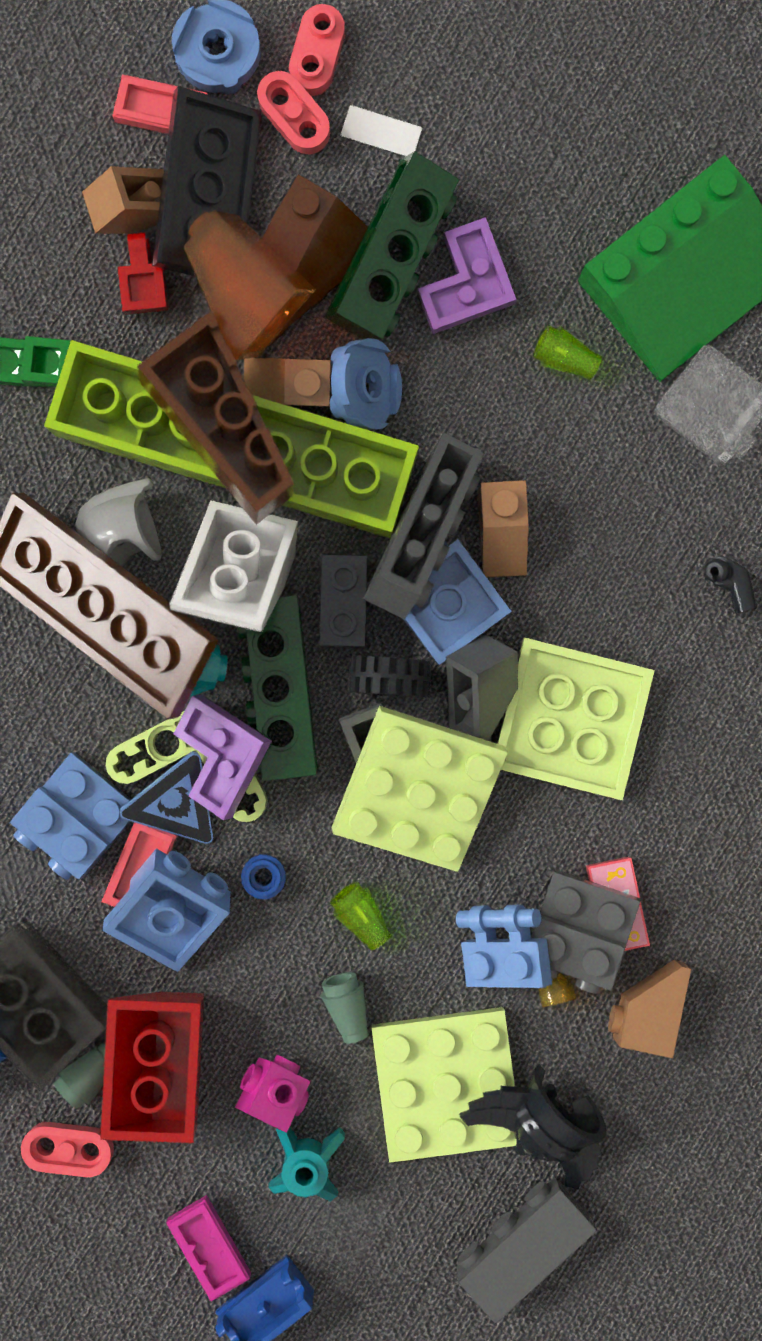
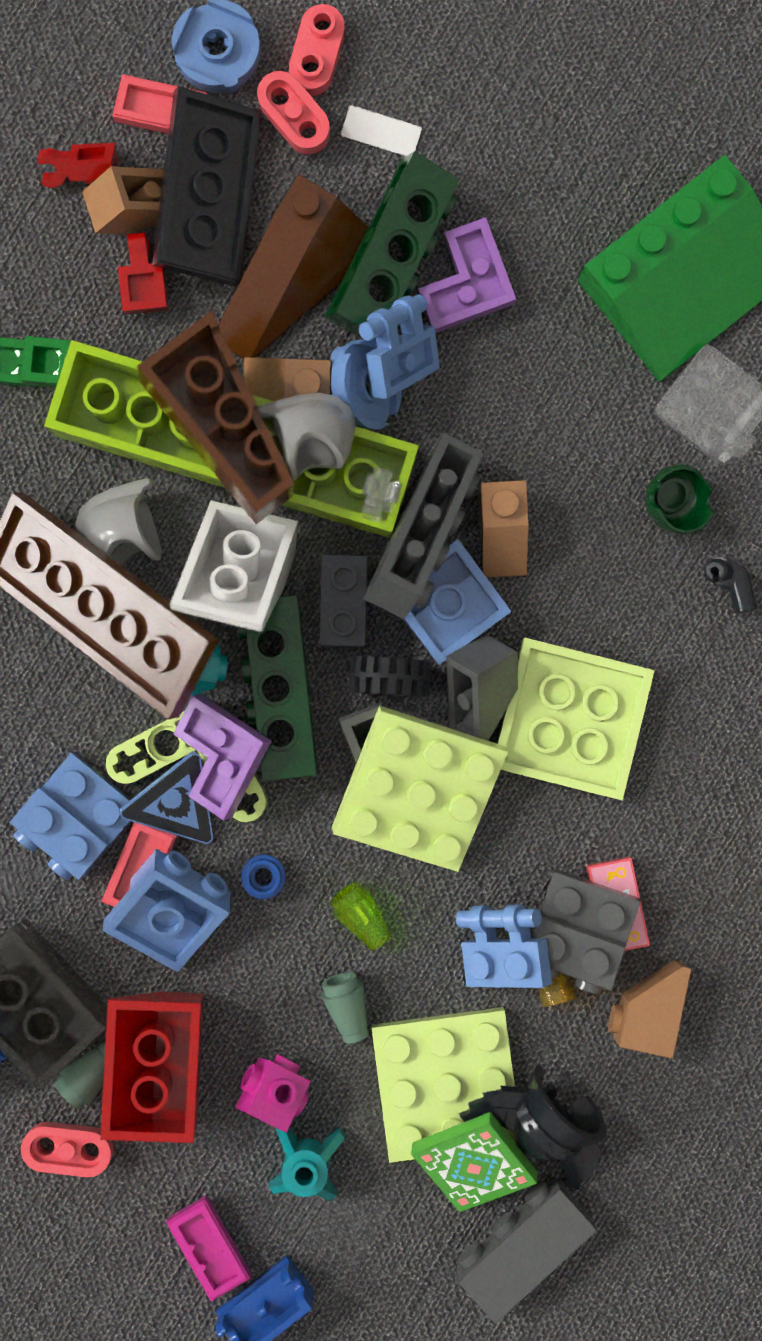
clear orange slope [184,210,316,360] -> none
clear neon green cone [533,325,602,380] -> none
none -> red plate [37,142,118,188]
none -> light grey piece [257,392,355,481]
none -> medium blue plate [359,294,440,399]
none -> clear plate [362,467,402,523]
none -> bright green tile [411,1112,537,1212]
none -> dark green hair [645,464,715,535]

